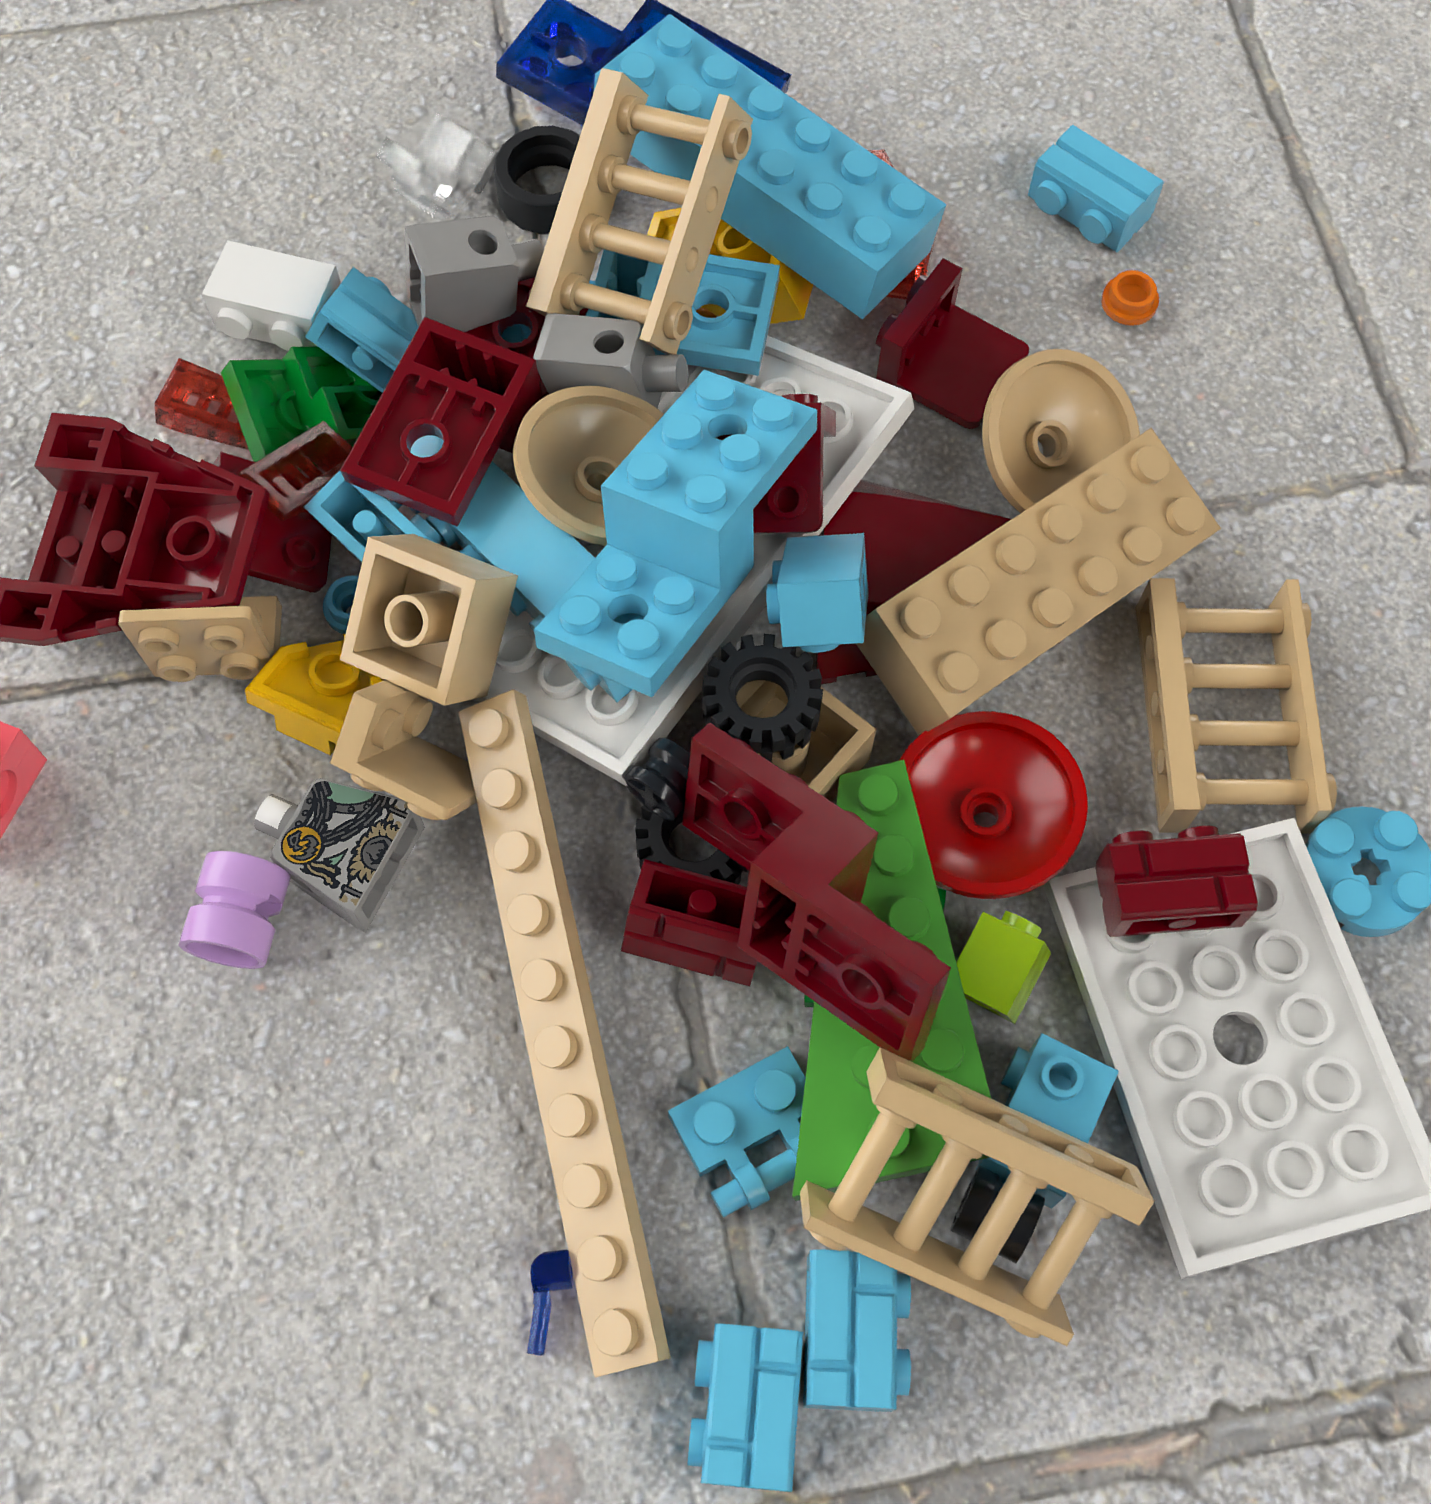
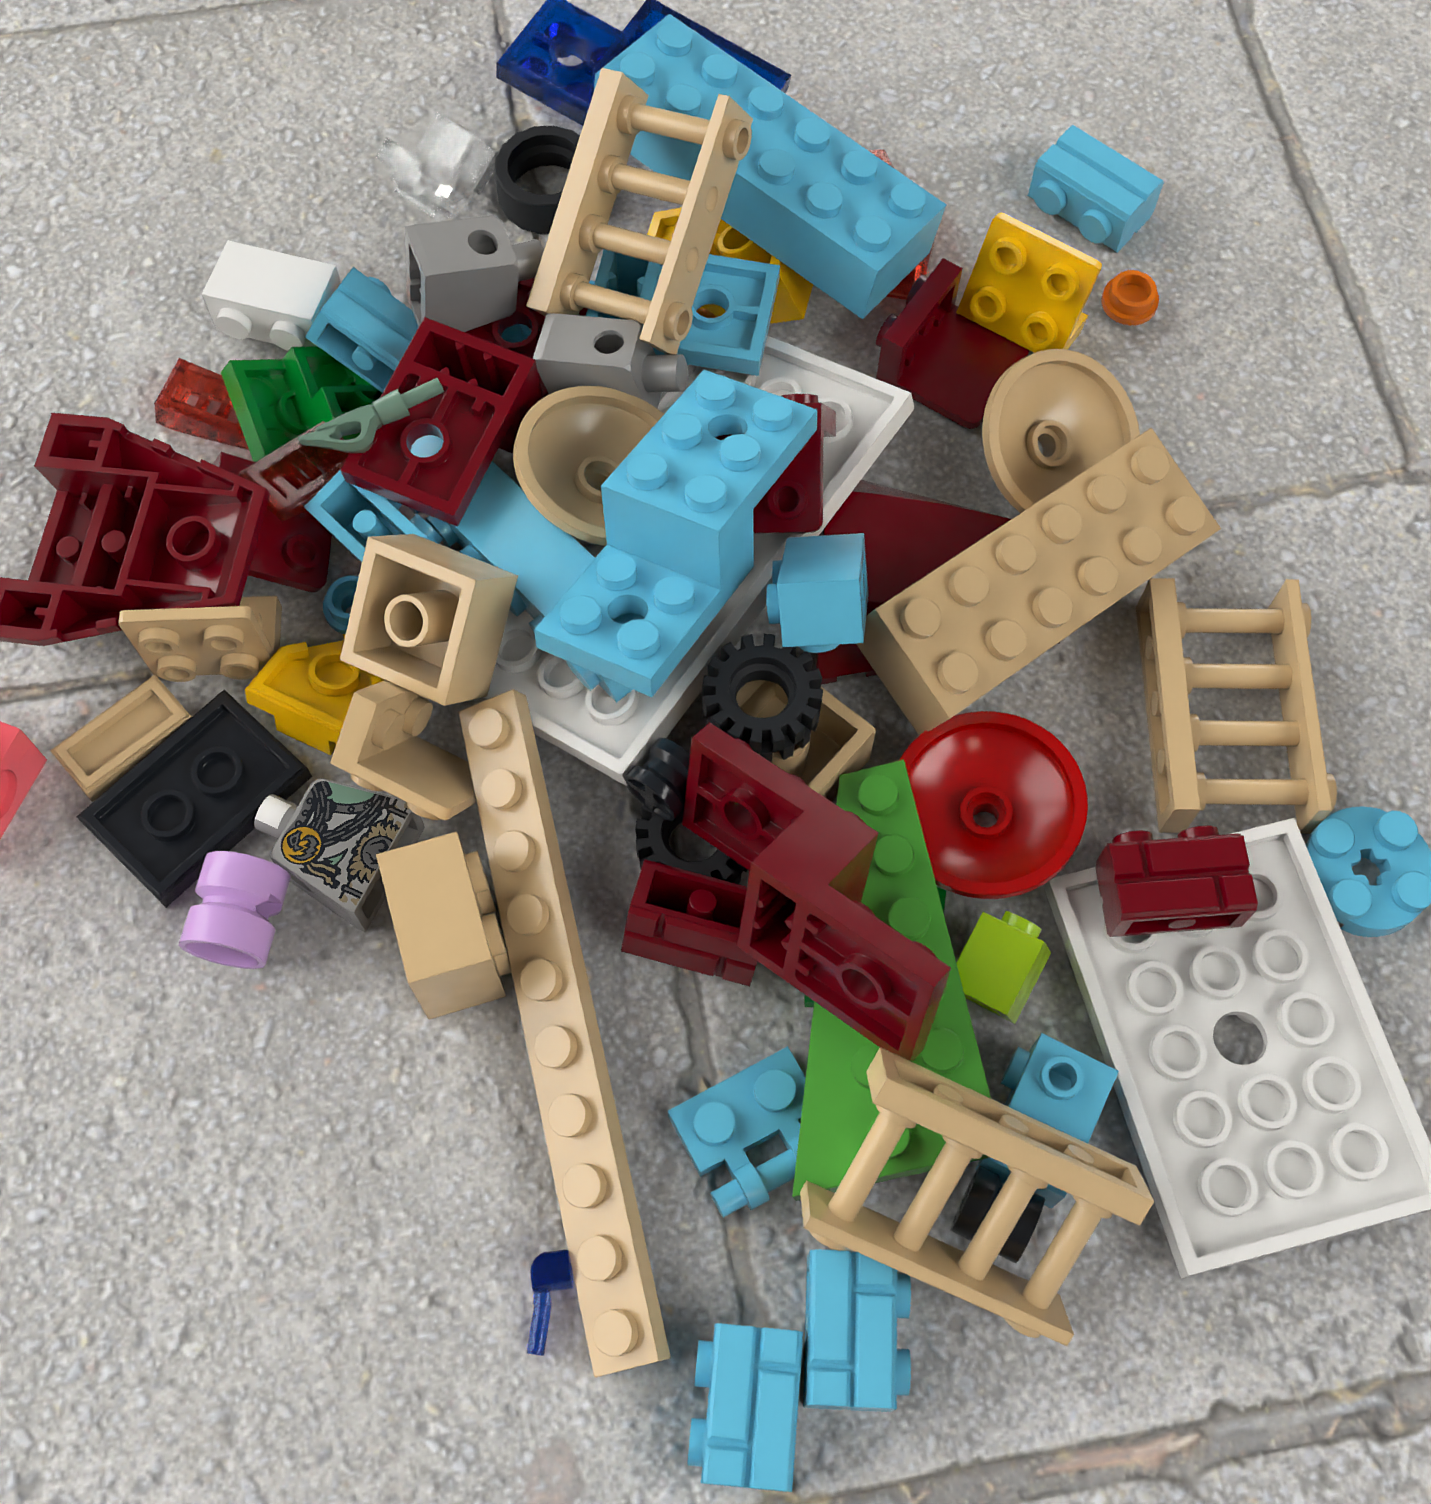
none -> tan tile [50,675,192,802]
none -> black tile [76,690,312,908]
none -> sand green hand [298,378,444,453]
none -> tan brick [376,831,512,1020]
none -> yellow bracket [956,212,1102,353]

